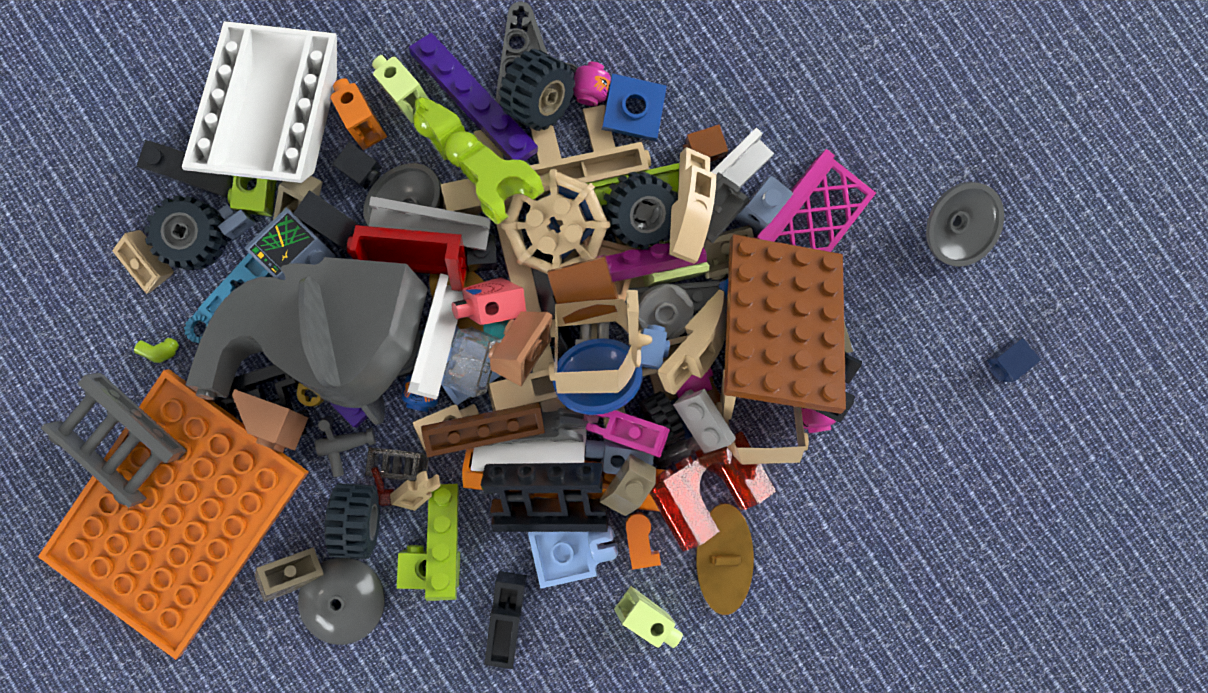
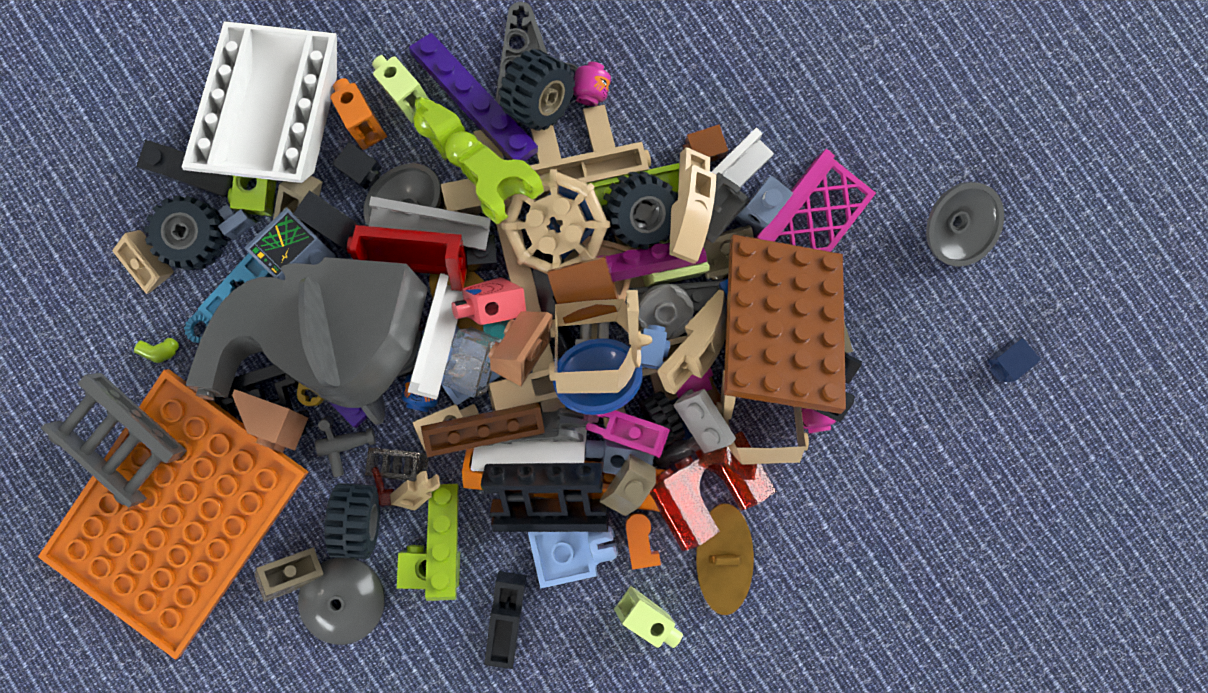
blue piece [601,73,667,142] -> none

